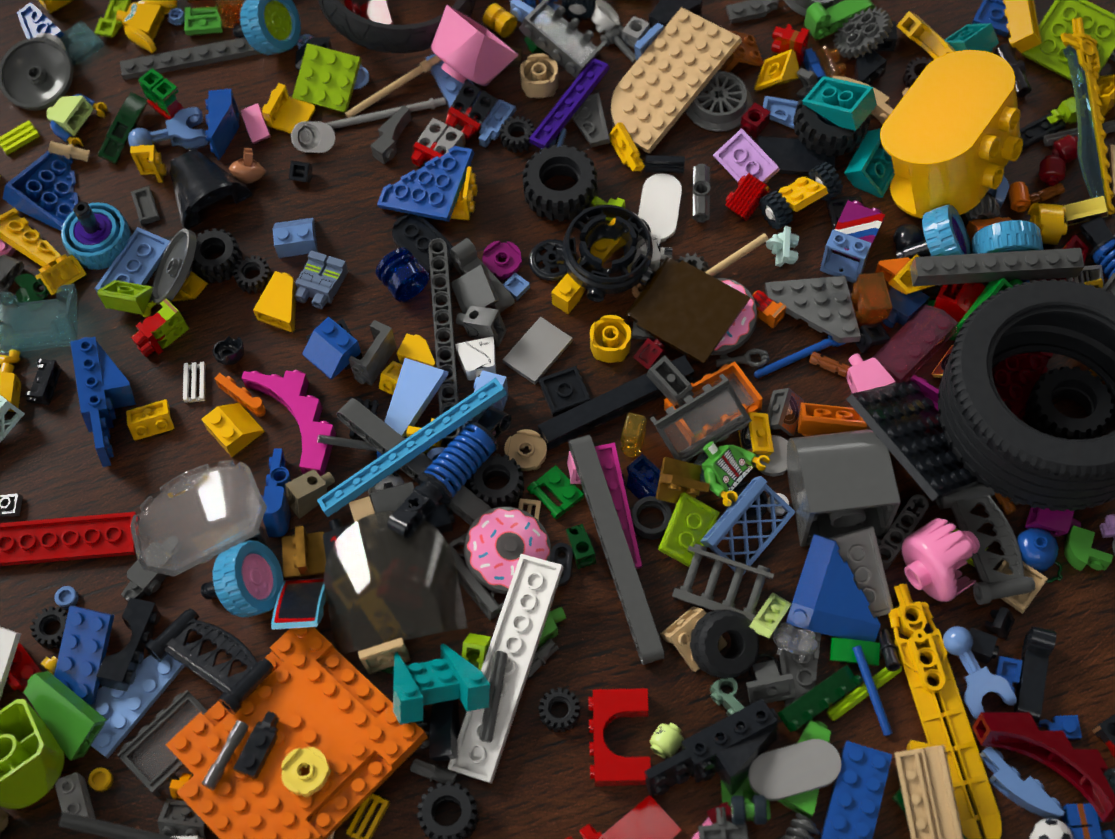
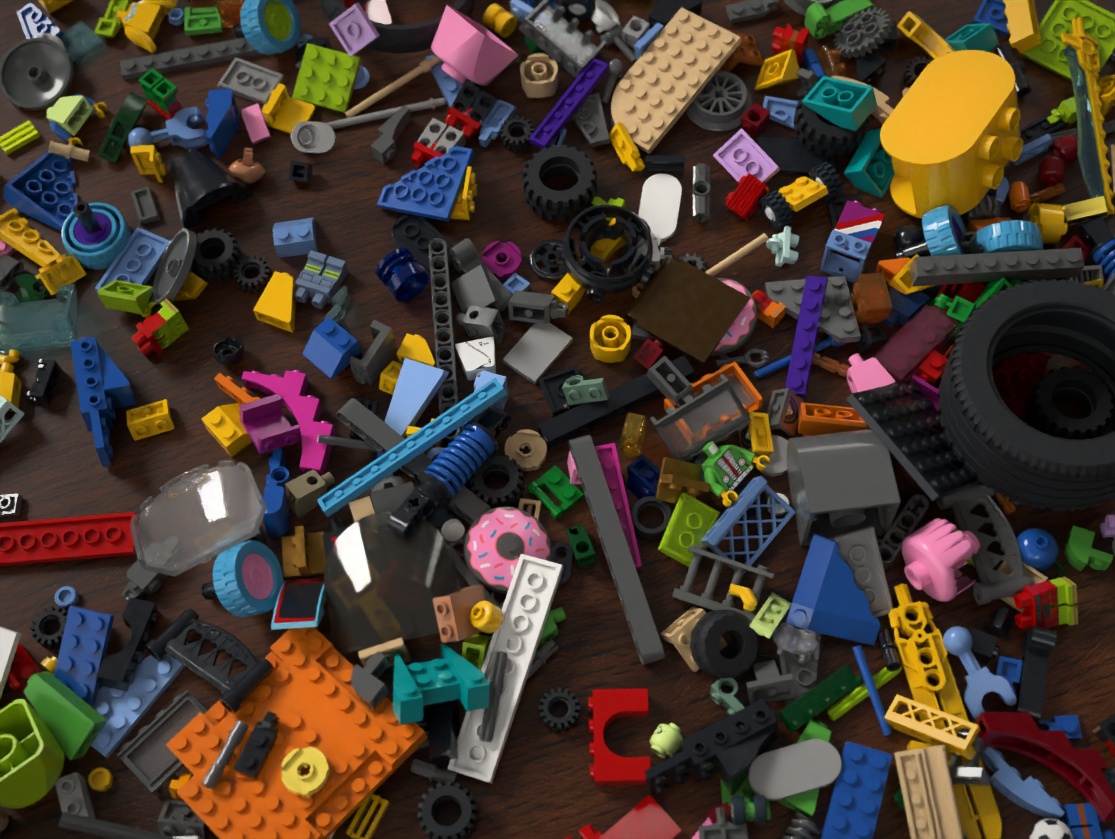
white tile [183,362,206,403] -> none
green slope [830,638,880,666] -> none
magenta torso [1025,507,1081,537] -> none
none -> light grey tile [217,57,285,105]
none -> magenta panel [239,393,300,454]
none -> clear light blue slope [324,285,350,322]
none -> lavender plate [329,3,380,56]
none -> dark grey brick [351,651,389,710]
none -> nougat panel [433,585,486,643]
none -> white tile [442,519,465,541]
none -> yellow head [470,600,503,634]
none -> dark grey hinge [509,290,568,324]
none -> sand green plate [562,375,609,405]
none -> dark grey piece [601,59,623,105]
none -> yellow arm [729,584,757,612]
none -> dark purple plate [785,275,828,397]
none -> yellow fence [884,695,980,760]
none -> red bracket [917,350,948,387]
none -> green plate [934,294,976,323]
none -> dark grey tile [949,728,989,786]
none -> black bush [959,231,984,254]
none -> medium blue tile [1012,134,1052,166]
none -> hips [1014,576,1078,629]

